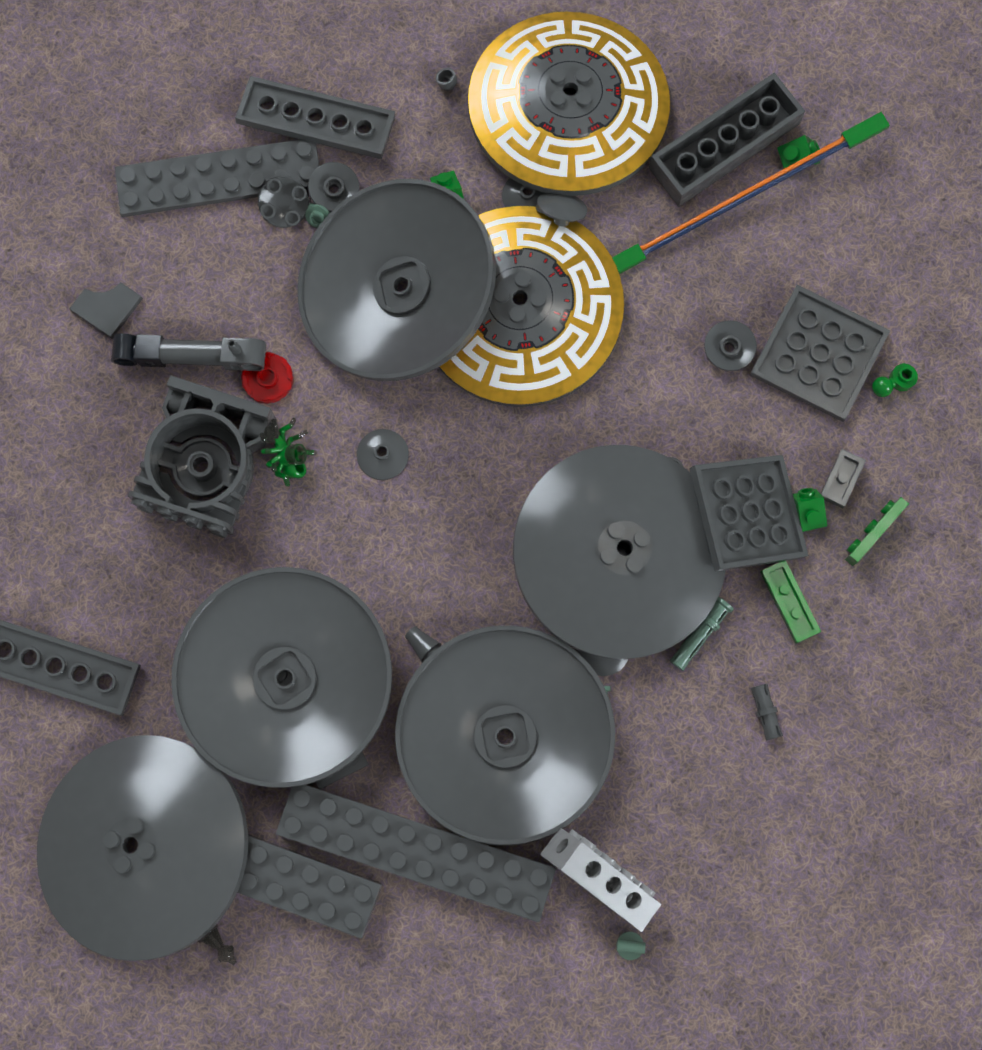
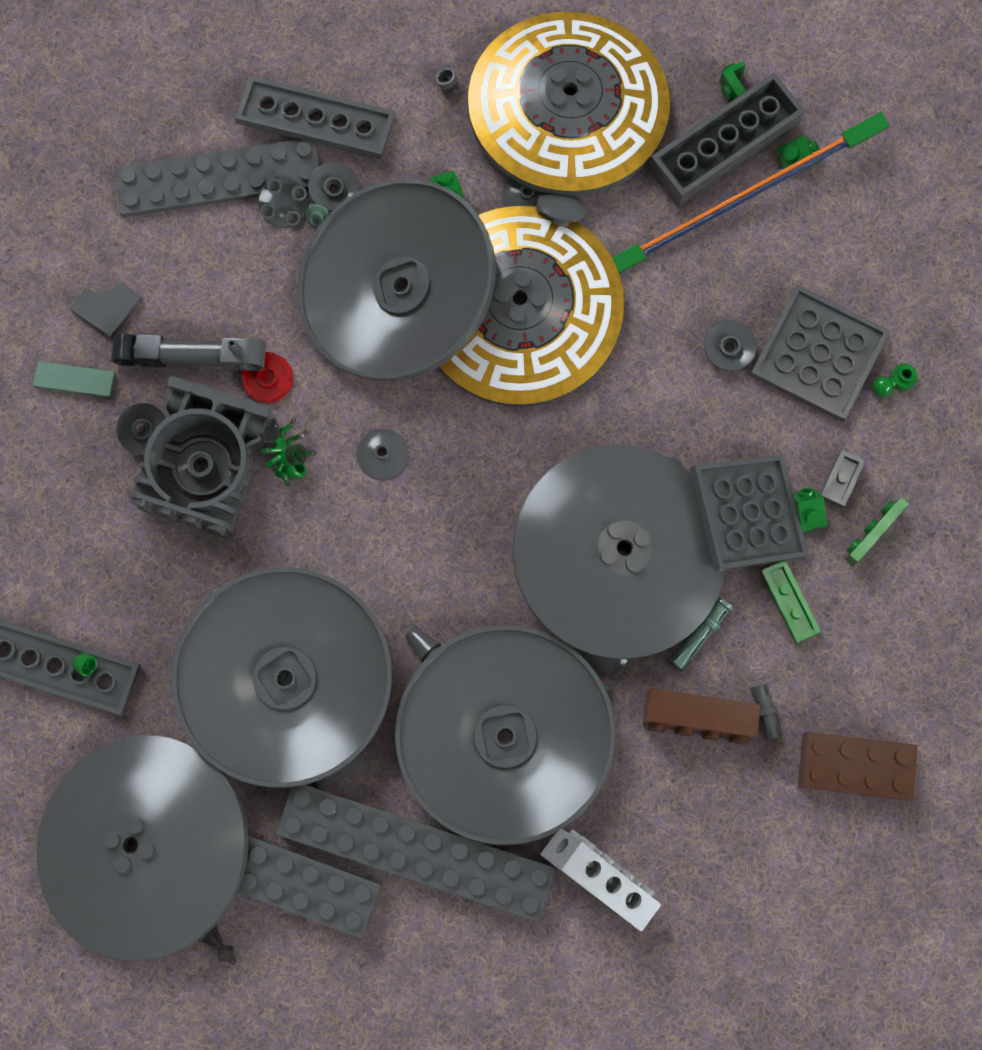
sand green plate [616,931,646,960] -> none
none -> sand green tile [33,361,116,399]
none -> green hinge [73,653,97,677]
none -> dark grey dish [116,403,166,455]
none -> reddish brown brick [642,688,761,745]
none -> green bracket [719,61,746,101]
none -> reddish brown brick [798,732,918,801]

